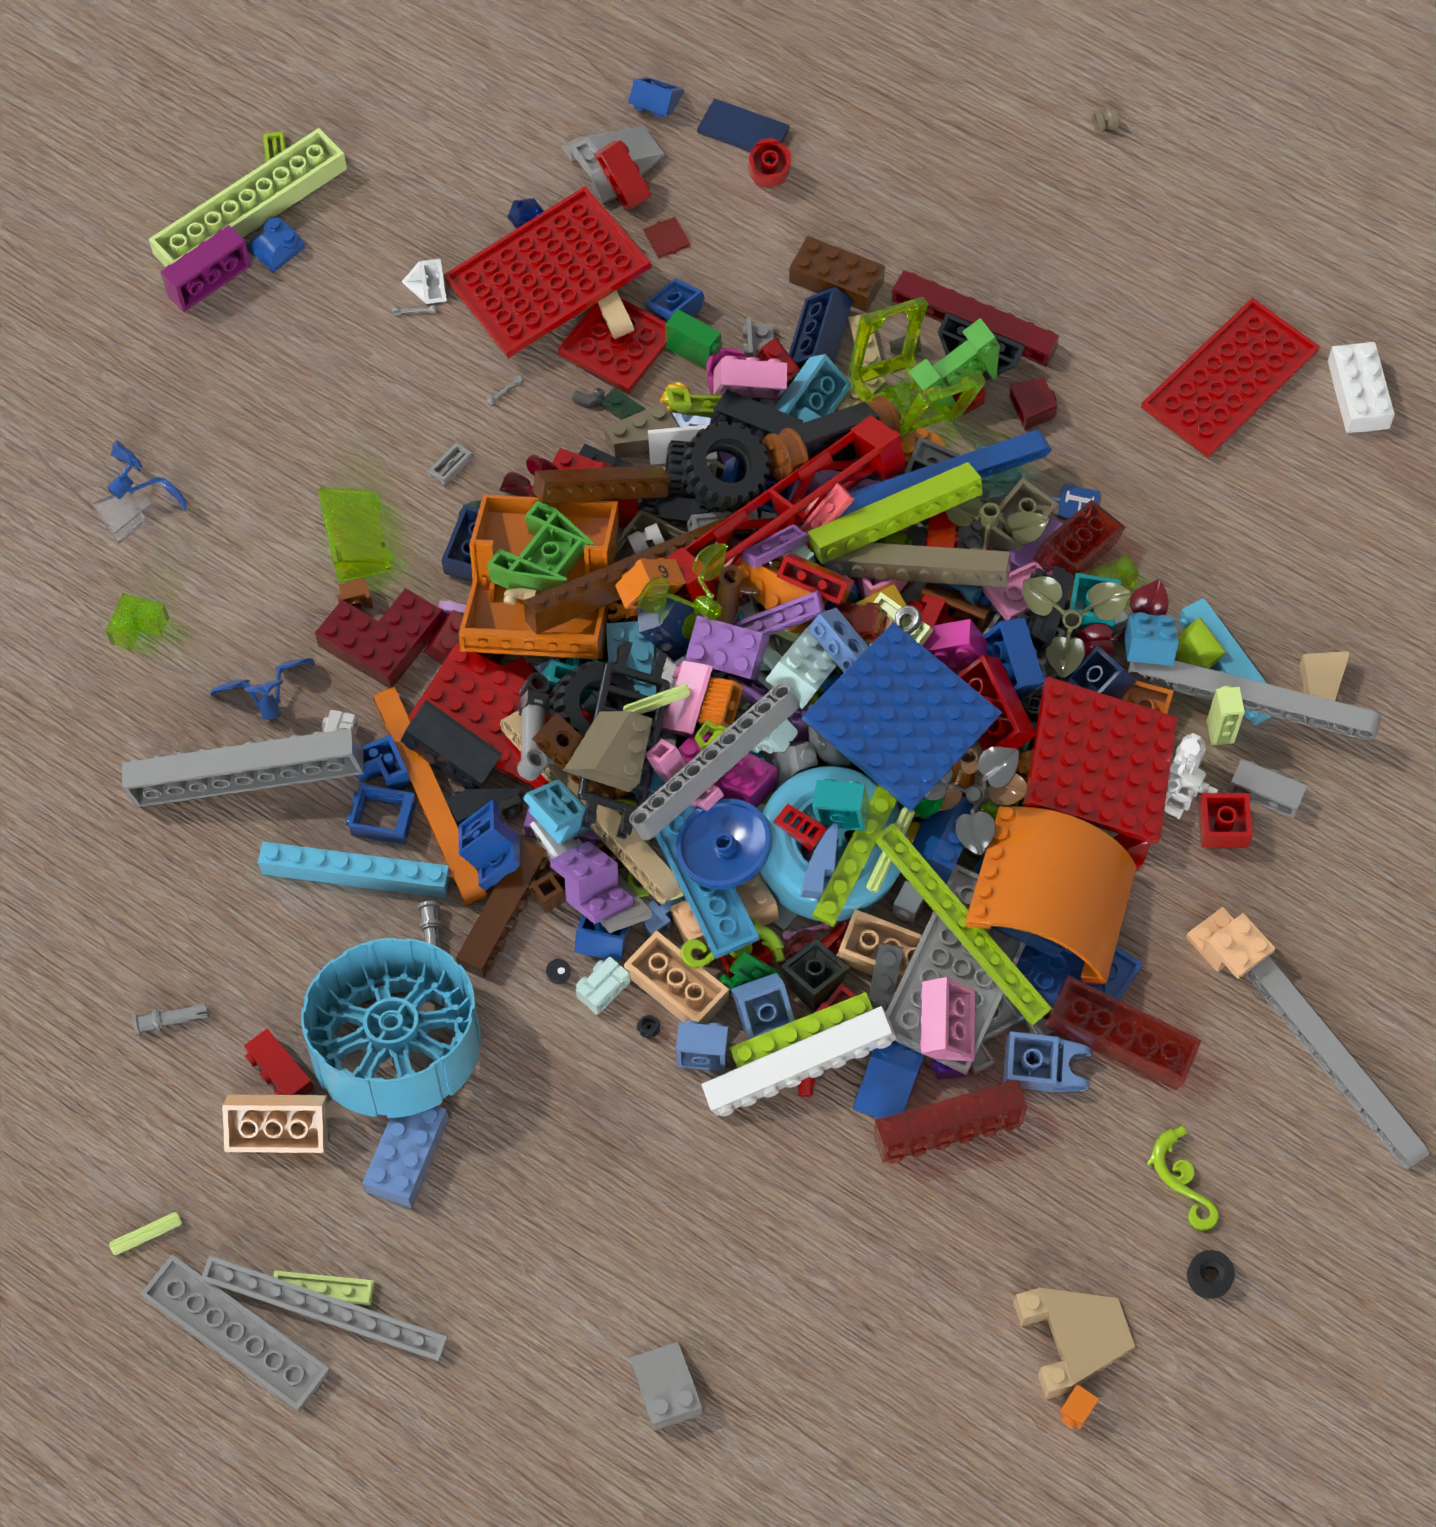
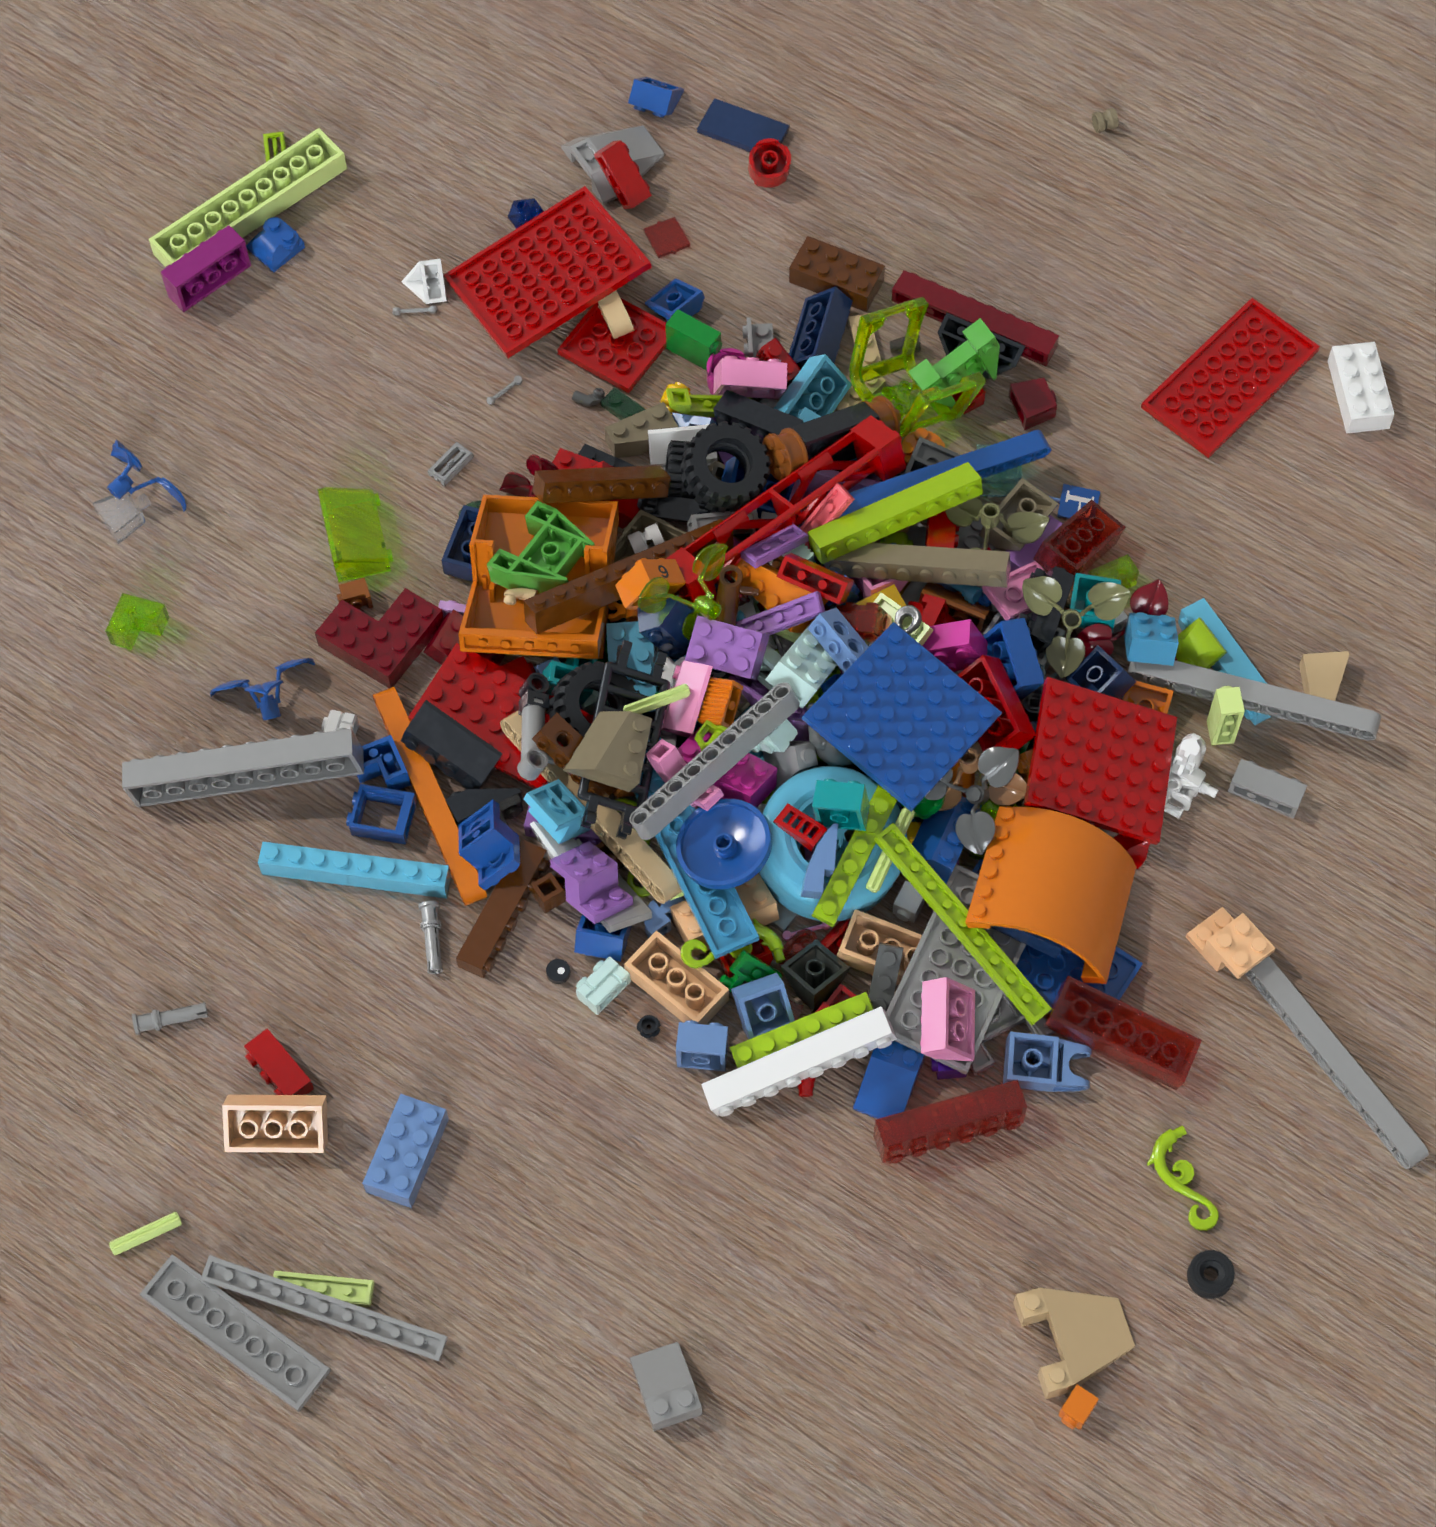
medium azure wheel [301,938,482,1118] -> none
red brick [1198,793,1252,848] -> none

